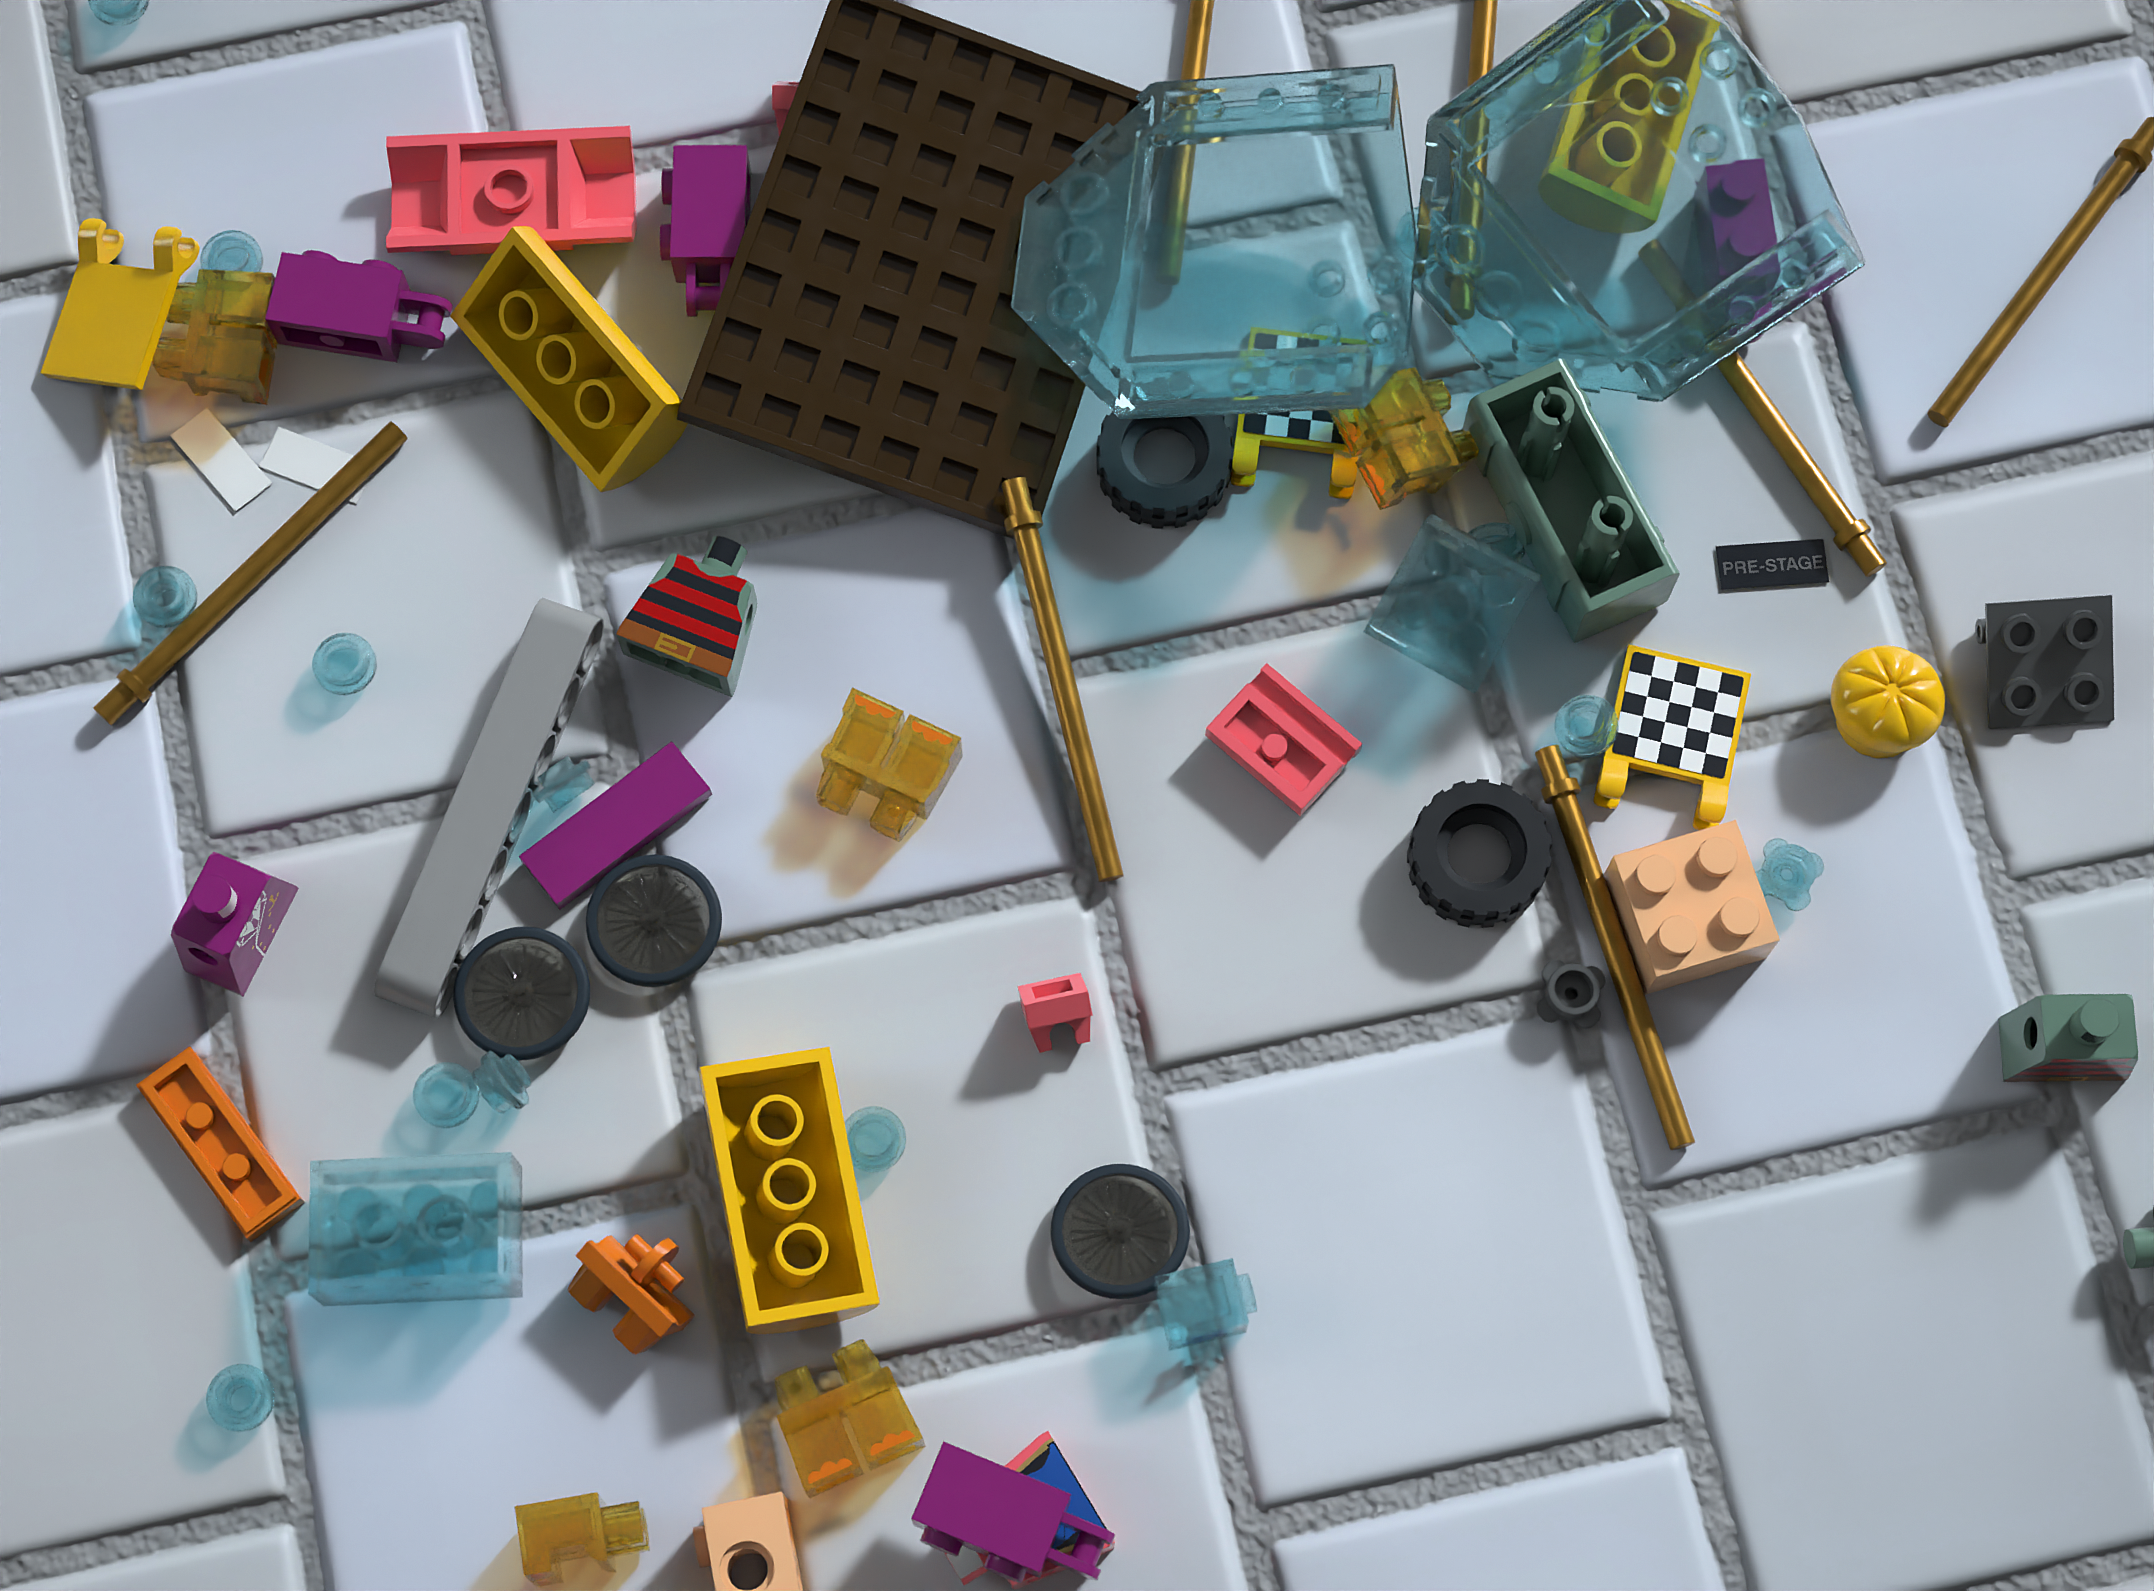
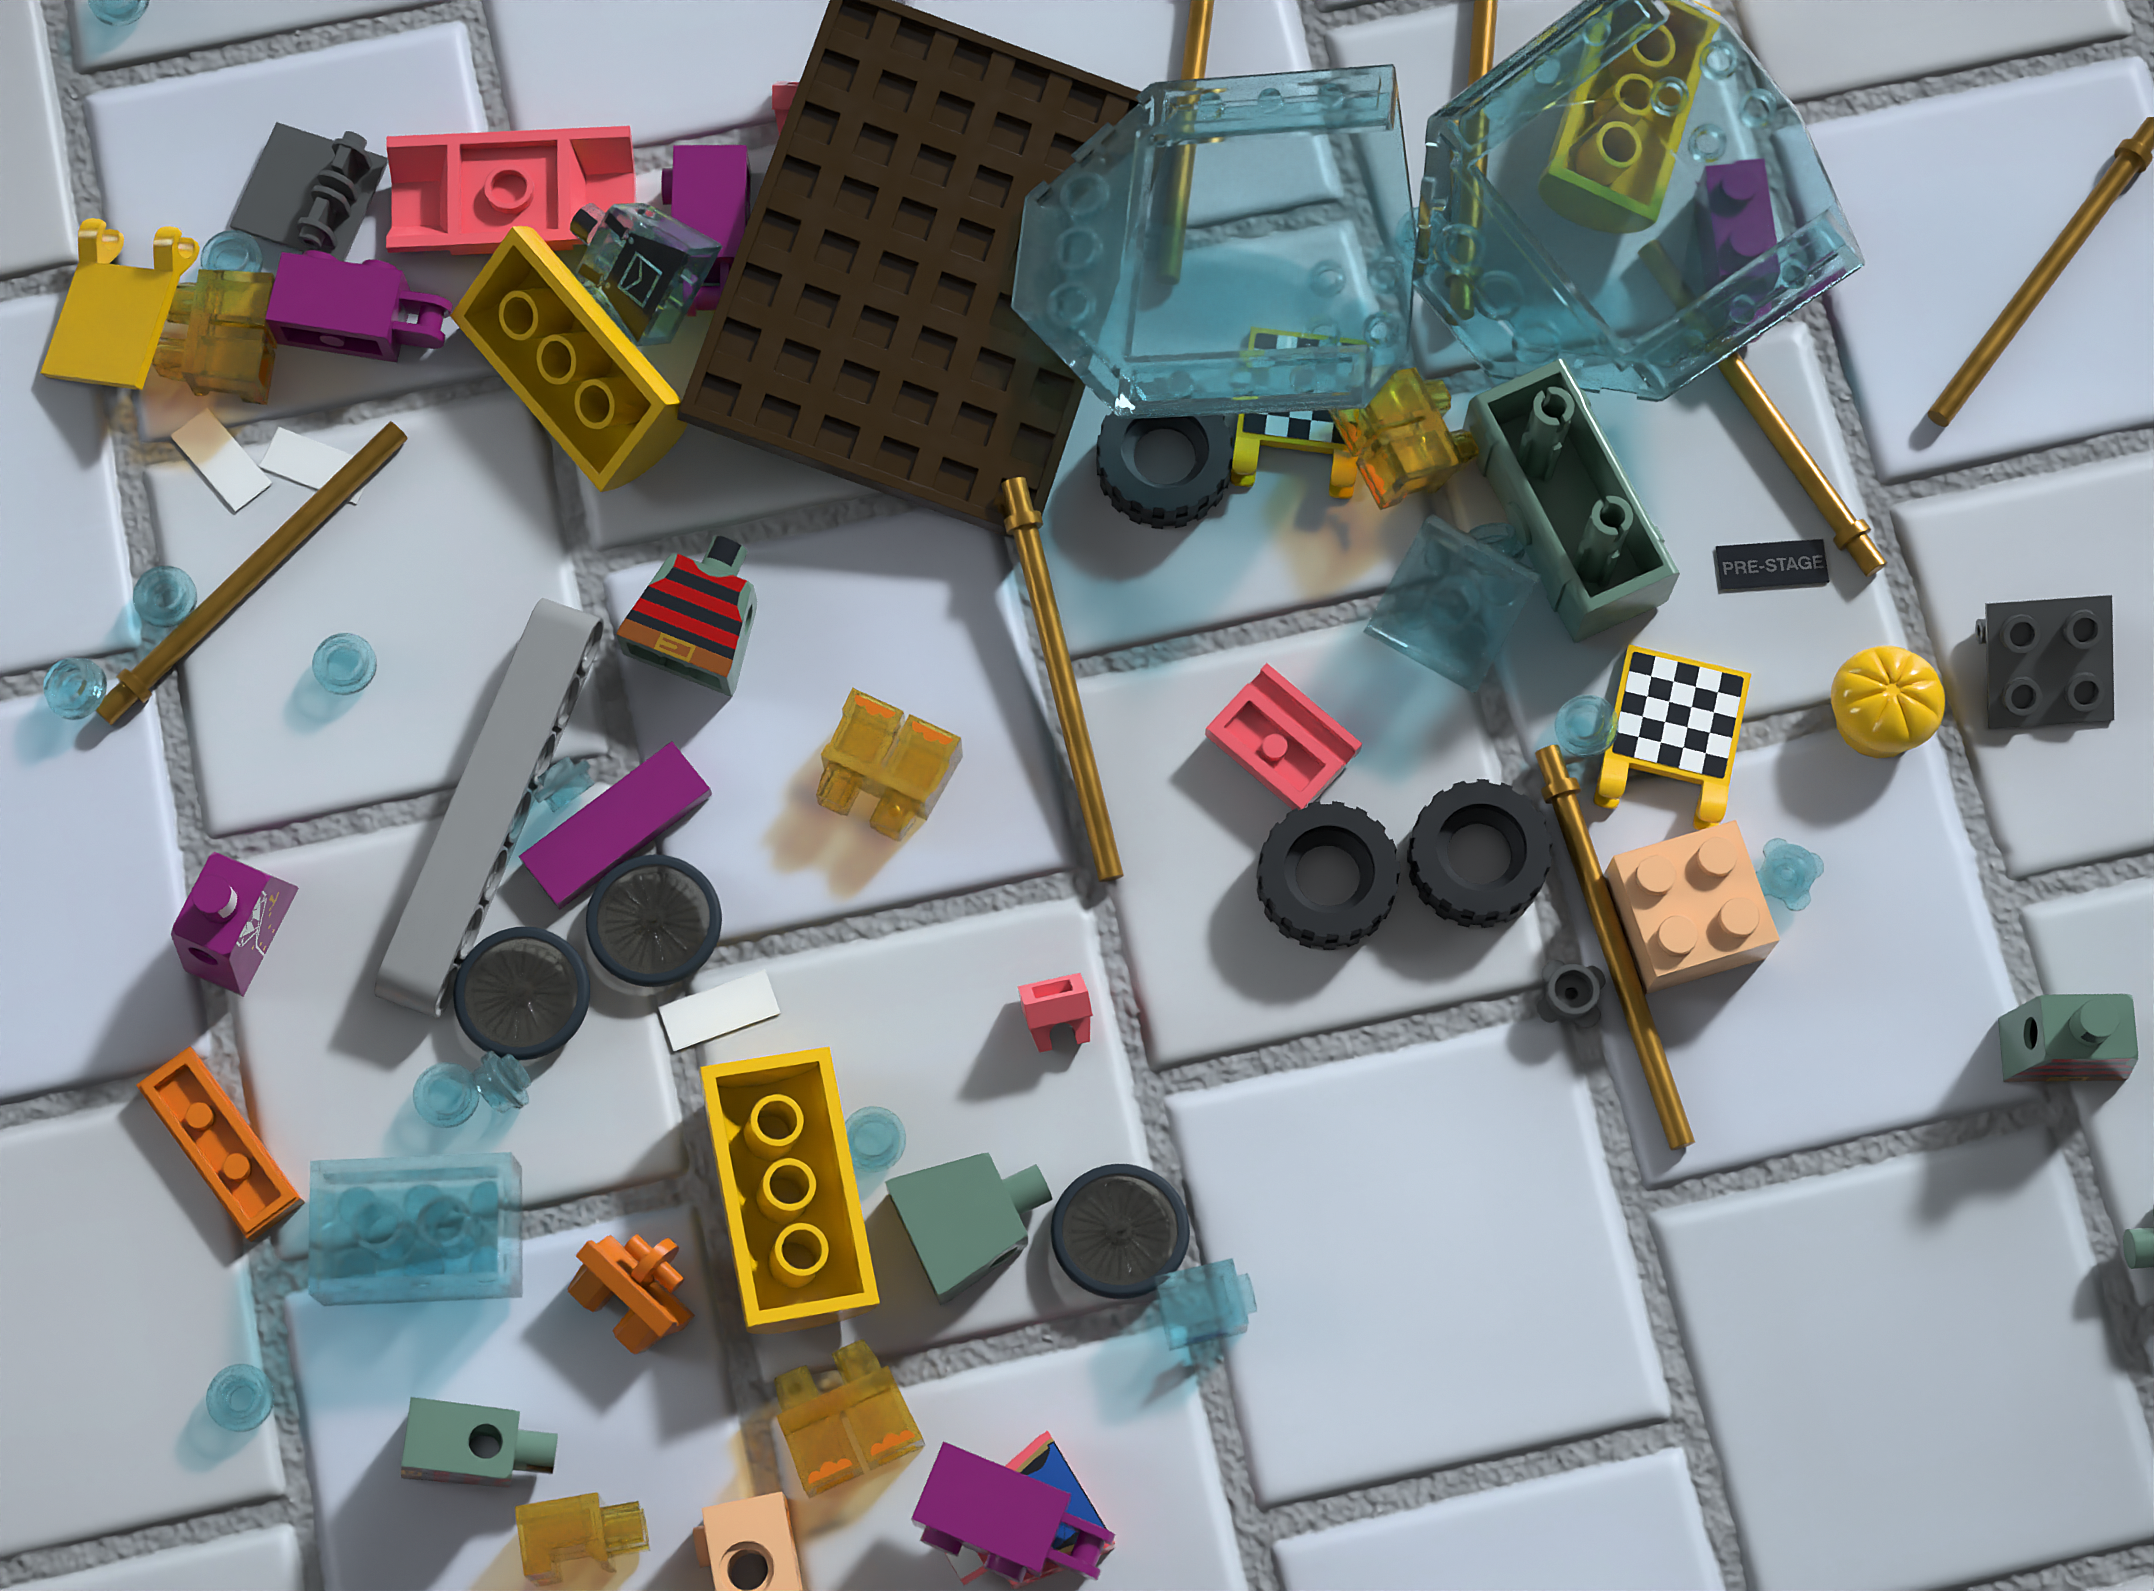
none -> clear light blue plate [43,658,107,720]
none -> dark grey hinge [230,122,388,262]
none -> sand green torso [401,1397,558,1487]
none -> clear light blue torso [570,203,723,347]
none -> white sticker [658,969,781,1051]
none -> sand green torso [885,1153,1053,1305]
none -> black tyre [1256,801,1401,950]

